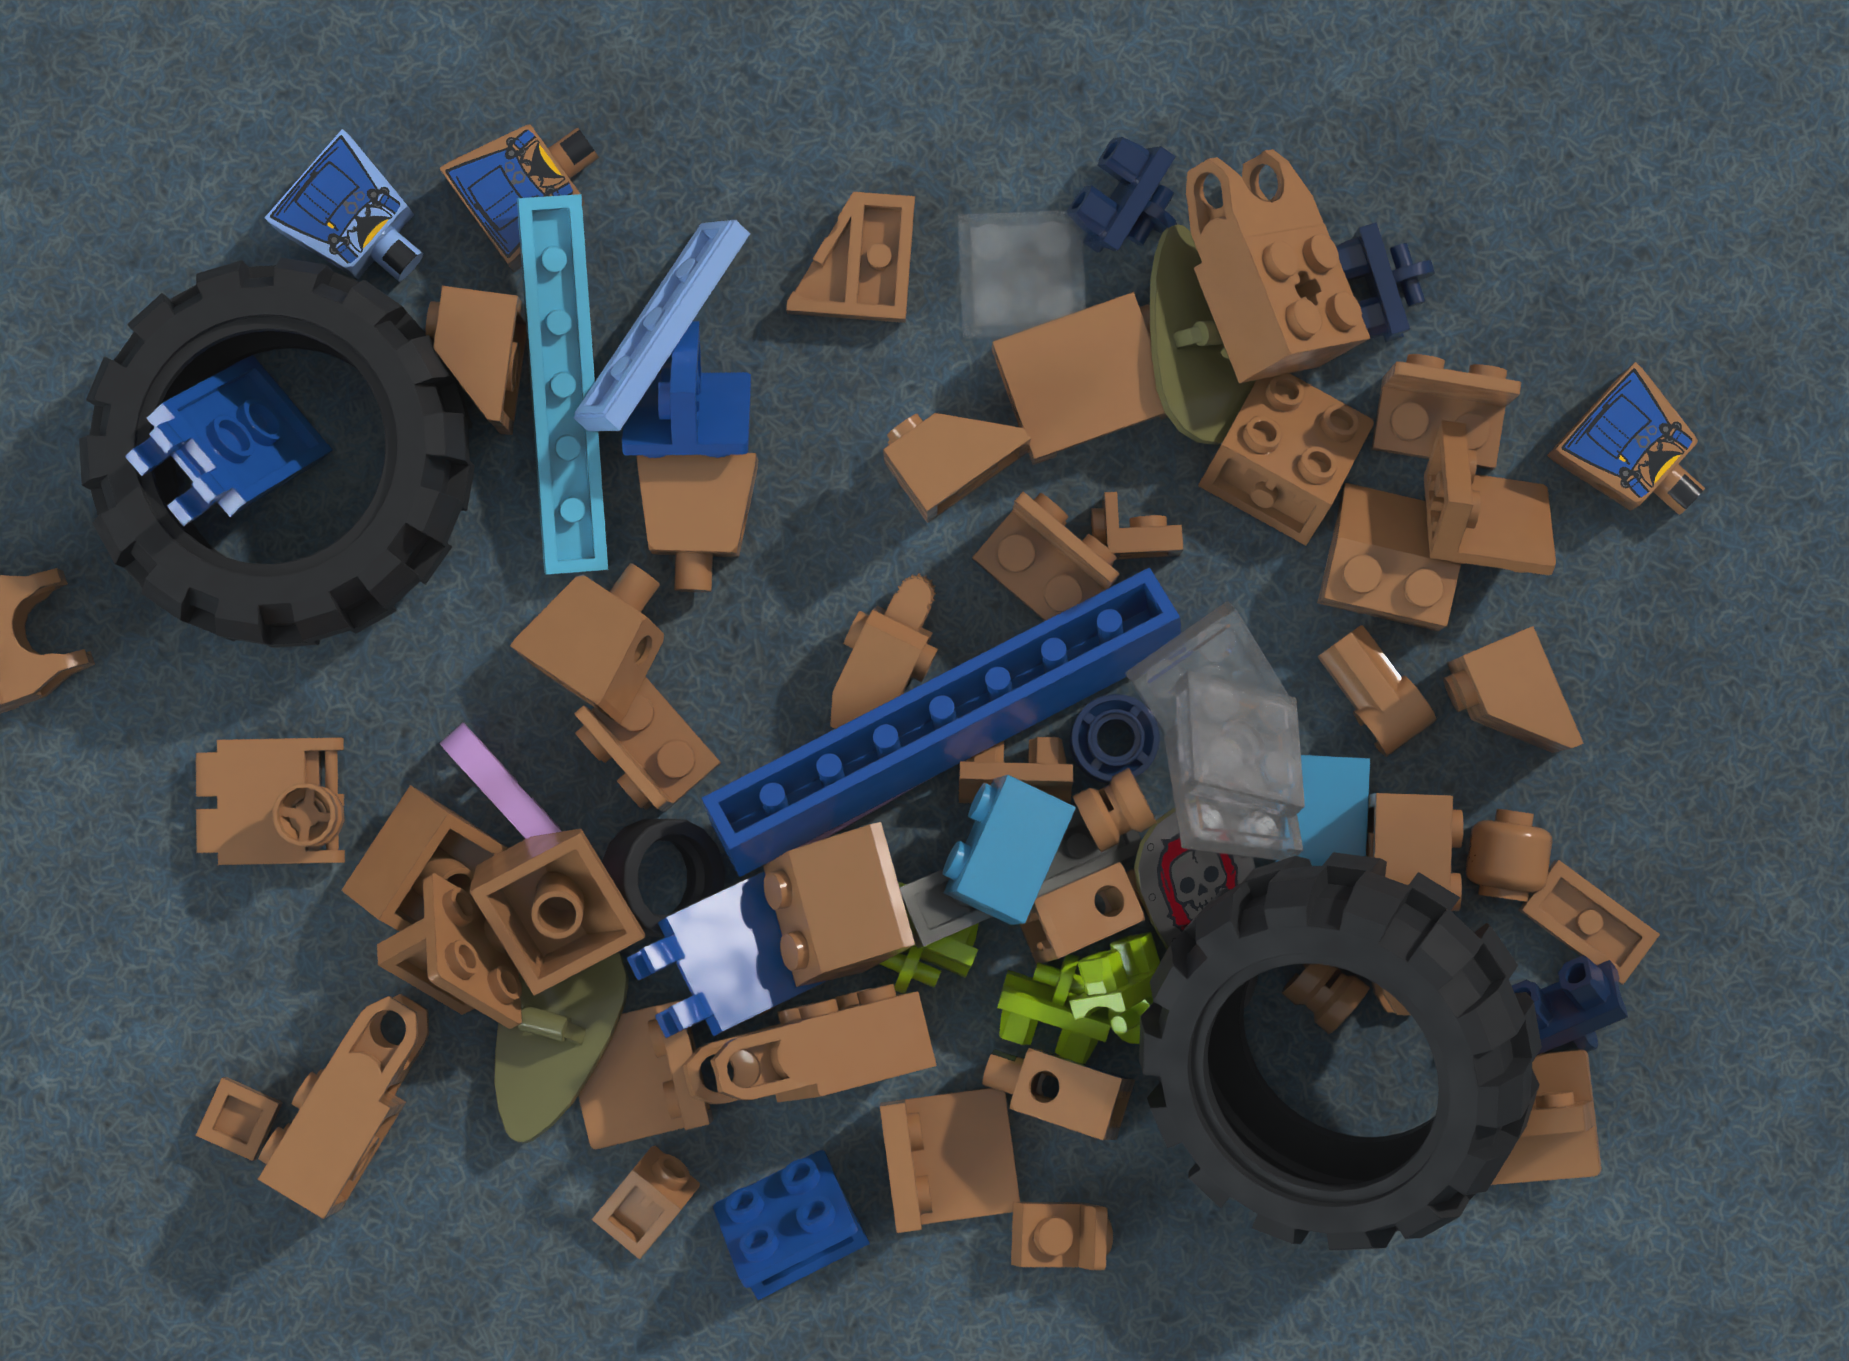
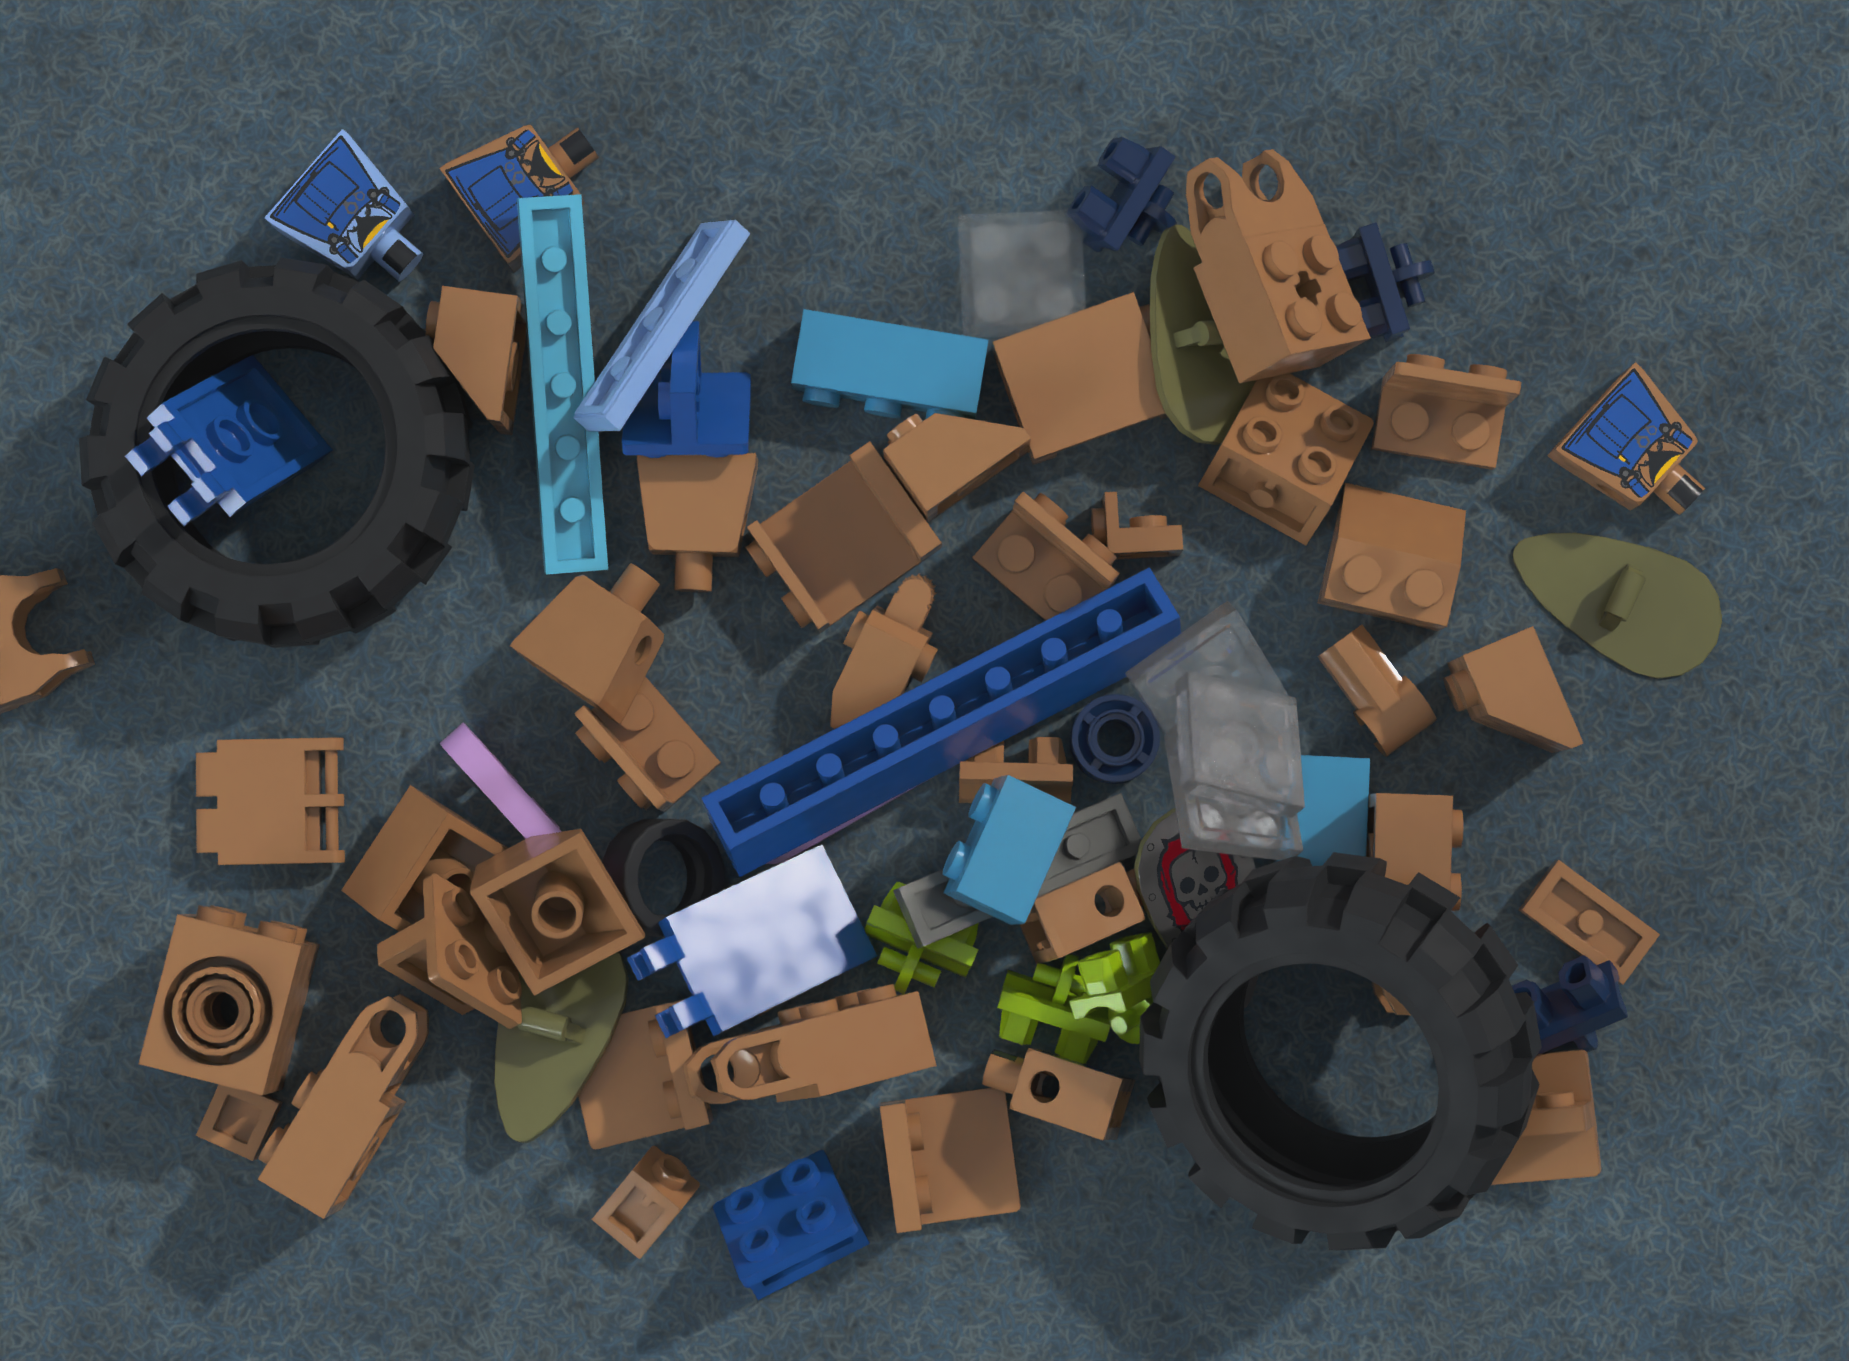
medium nougat wheel [272,783,345,847] -> none
medium nougat slope [763,822,915,987] -> none
medium nougat wing [786,192,915,323] -> none
medium nougat bracket [1011,1202,1113,1270] -> none
medium nougat wheel [1073,768,1157,853] -> none
medium nougat wheel [1281,963,1369,1034] -> none
medium nougat bracket [1424,420,1556,575] -> none
medium nougat head [1466,809,1552,902] -> none
none -> medium nougat brick [138,905,320,1095]
none -> medium nougat panel [745,441,942,633]
none -> dark azure brick [791,309,988,420]
none -> olive shield [1512,533,1722,679]

